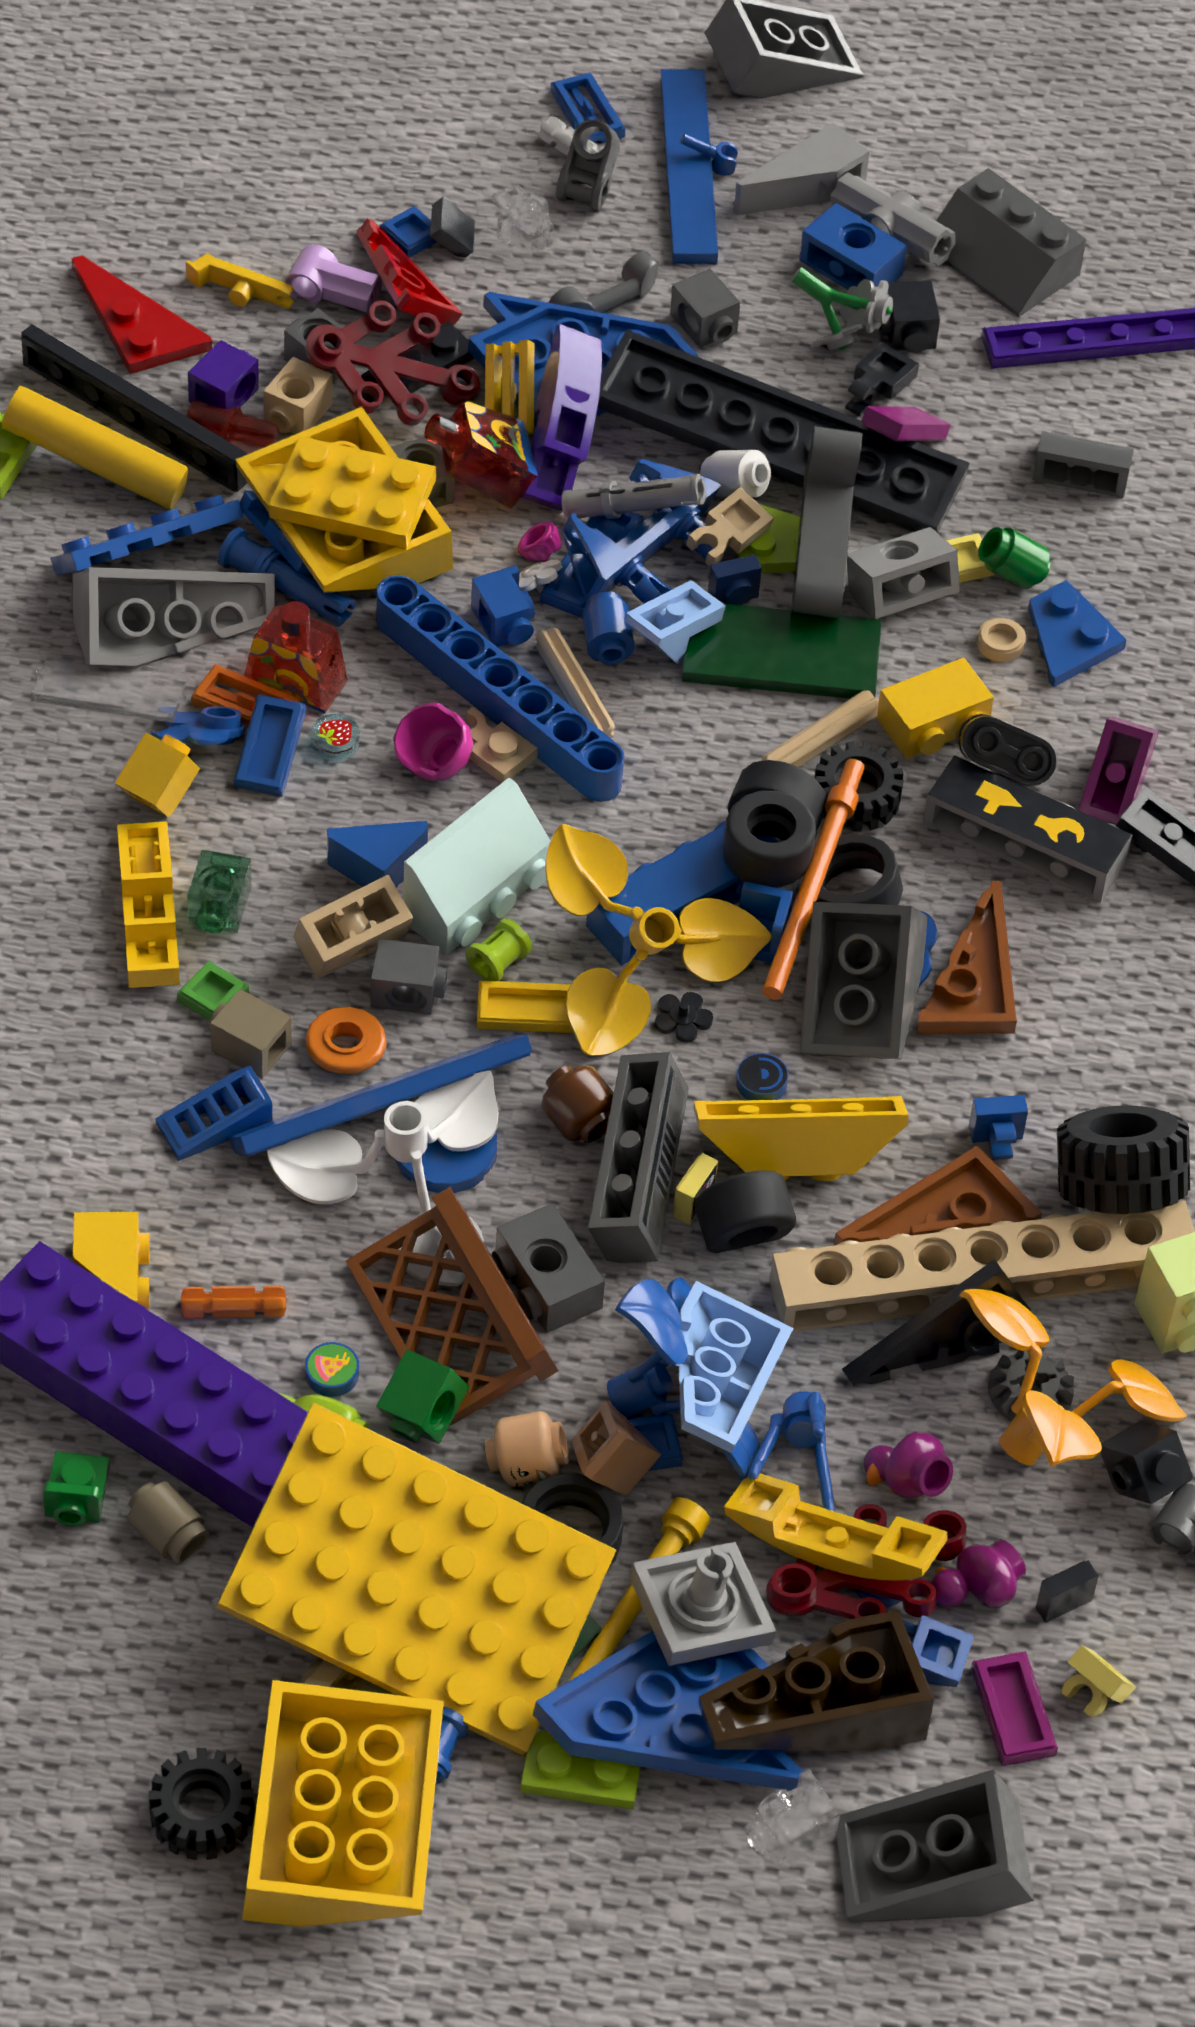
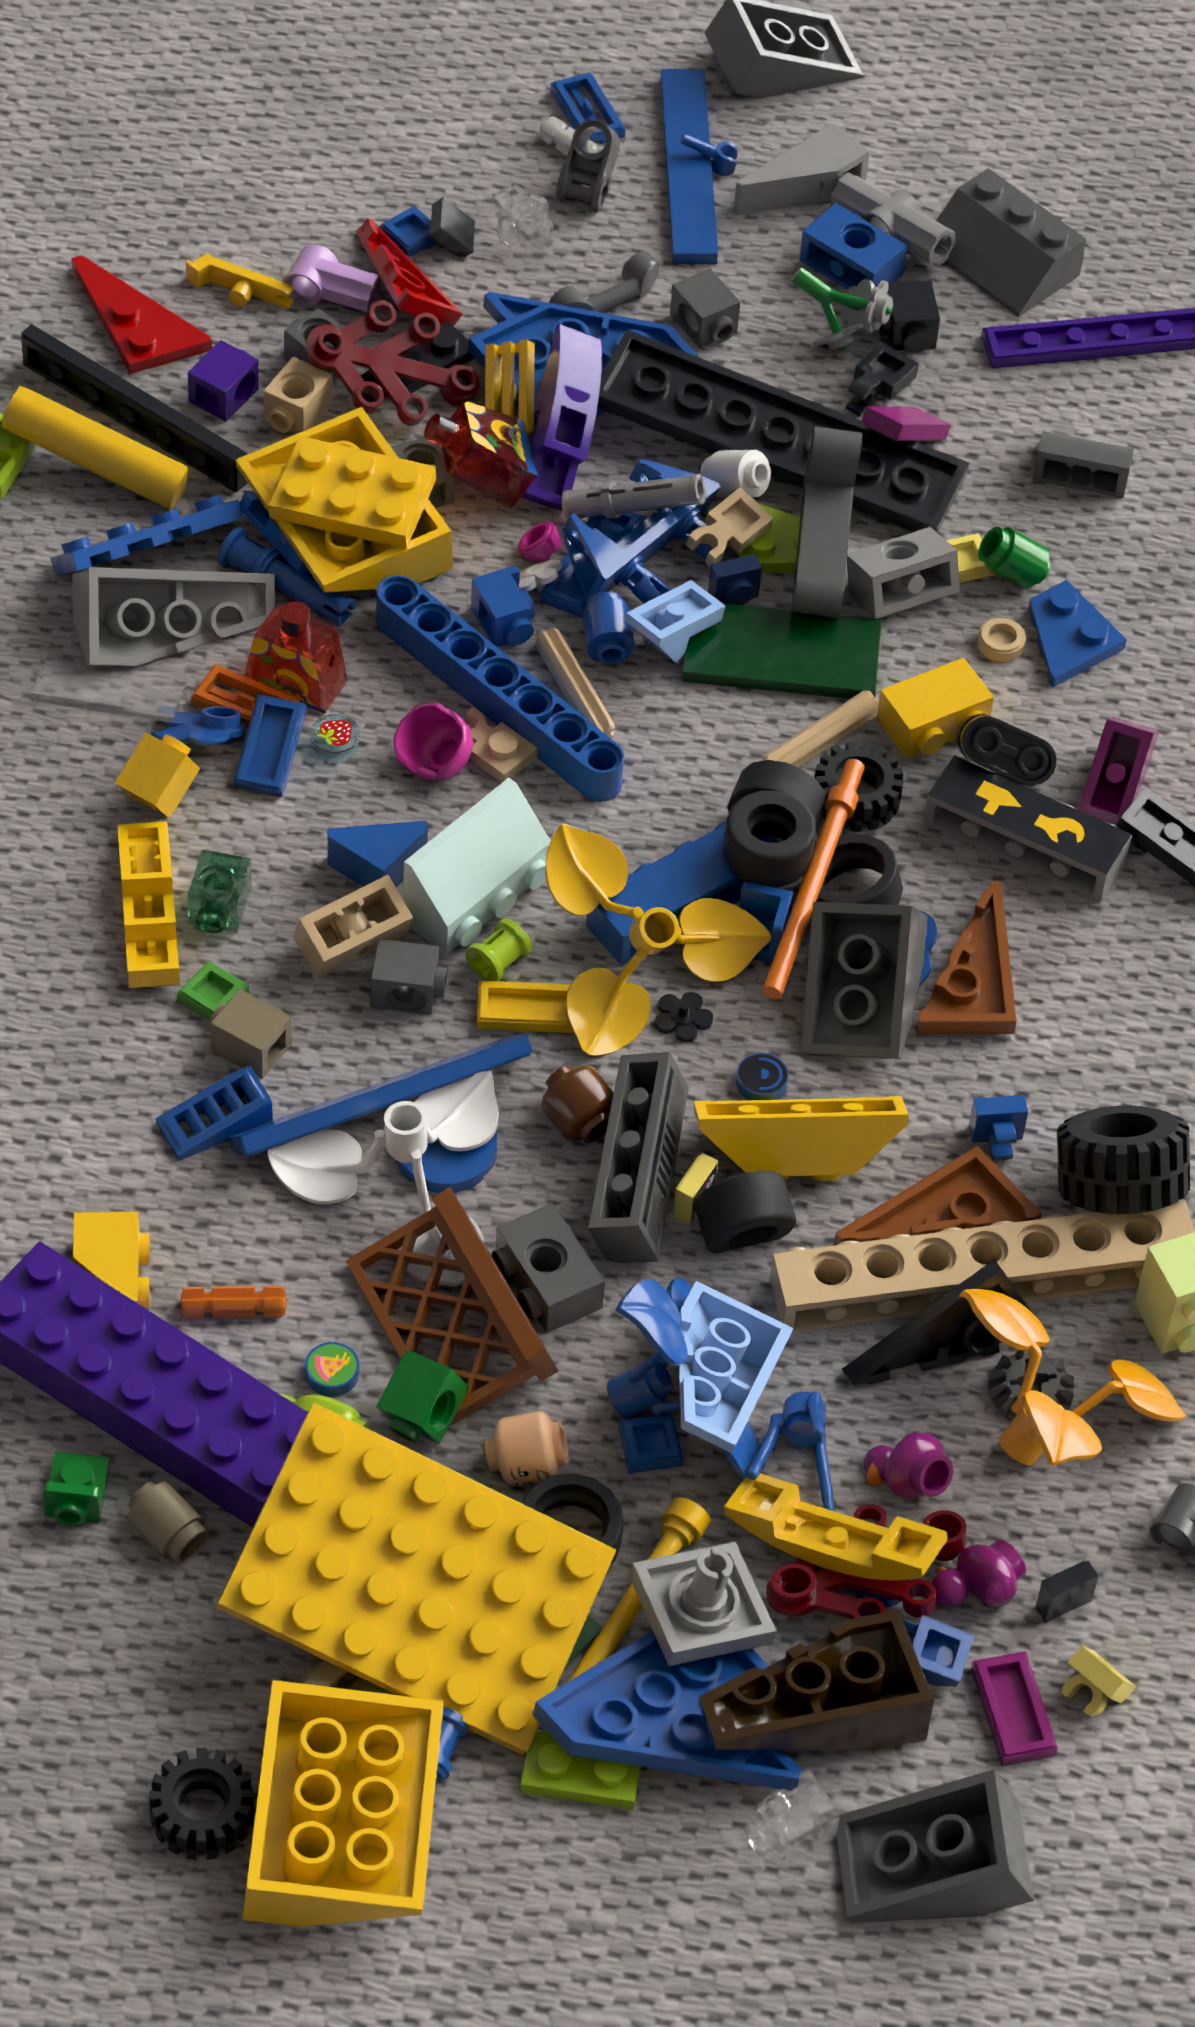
clear red axle [187,400,280,448] -> none
orange piece [305,1006,387,1074] -> none
medium nougat slope [571,1400,662,1496] -> none
black brick [1100,1420,1194,1504] -> none

